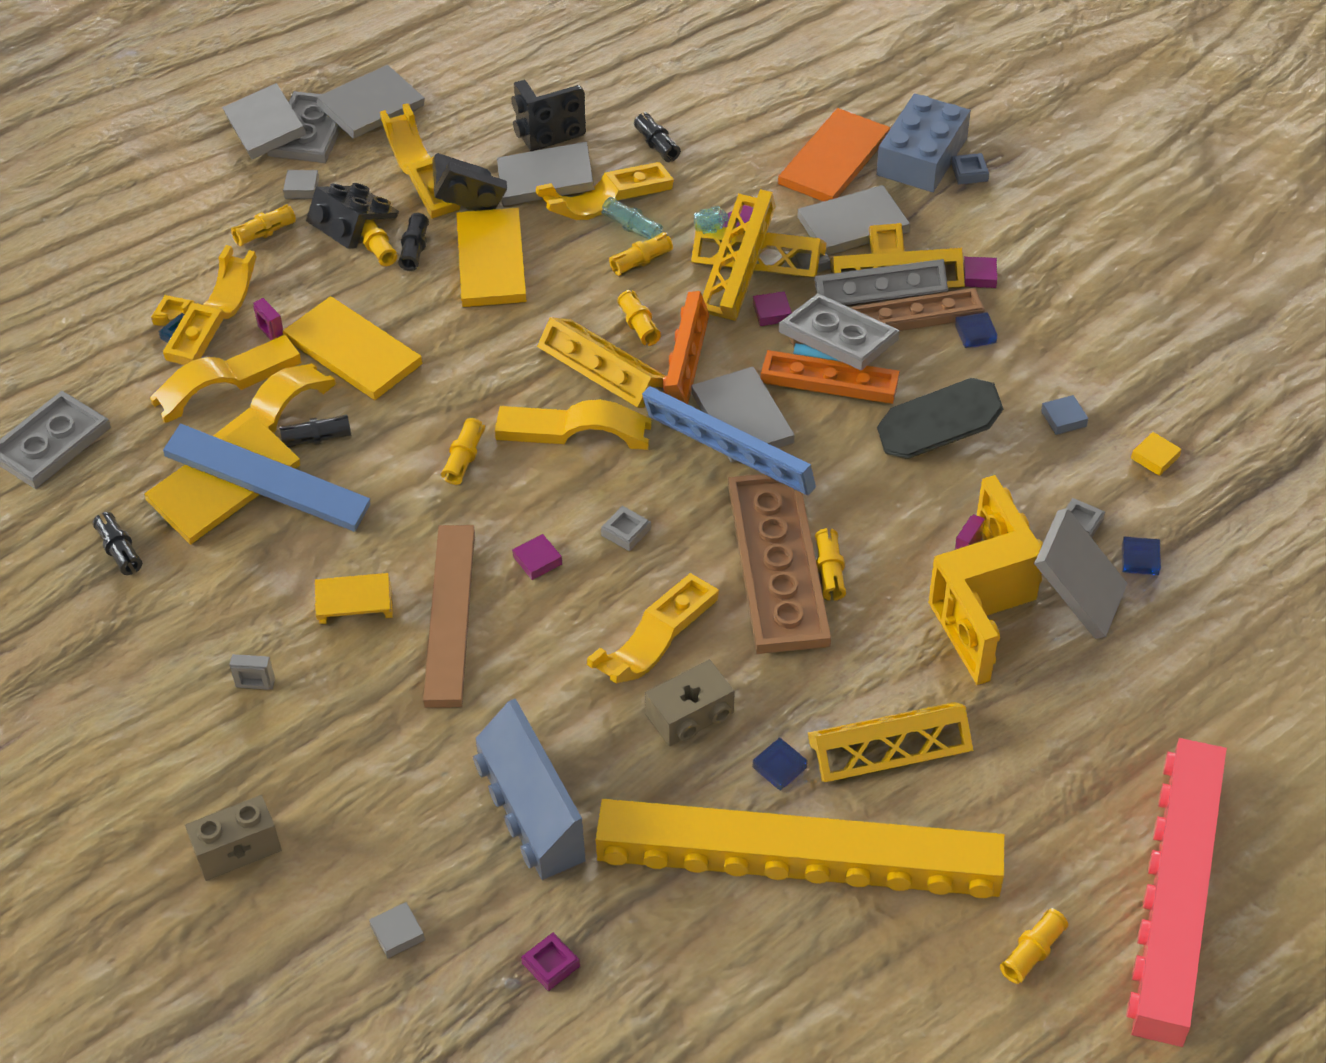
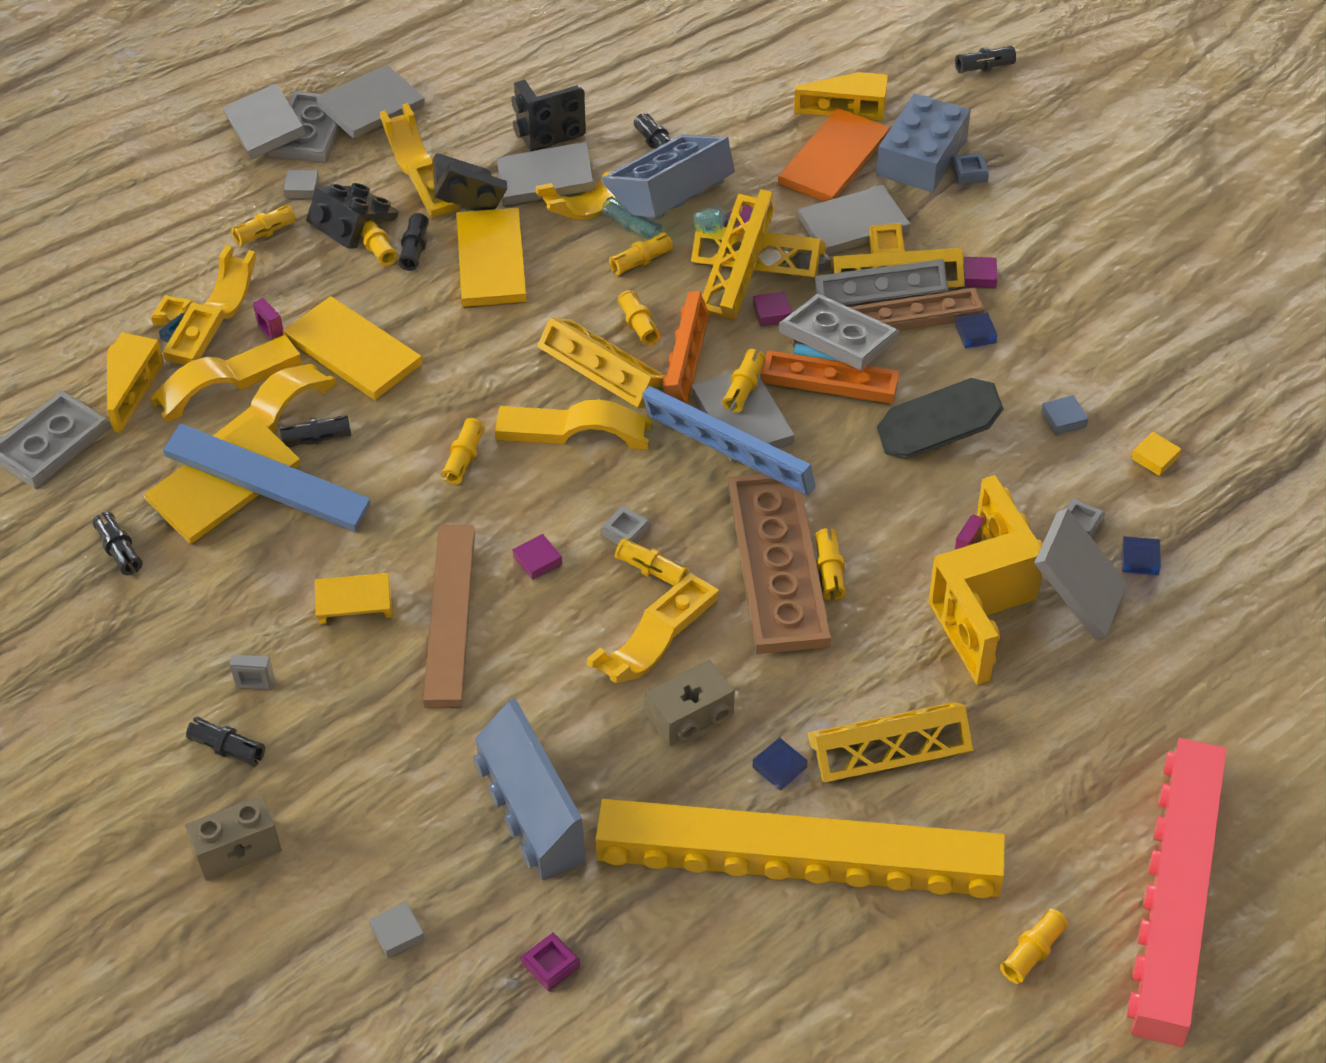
none -> yellow slope [107,332,164,433]
none -> black pin [186,716,265,767]
none -> sand blue slope [602,134,735,220]
none -> yellow pin [614,537,689,586]
none -> yellow pin [722,349,766,413]
none -> yellow slope [794,72,888,121]
none -> black pin [955,46,1016,74]

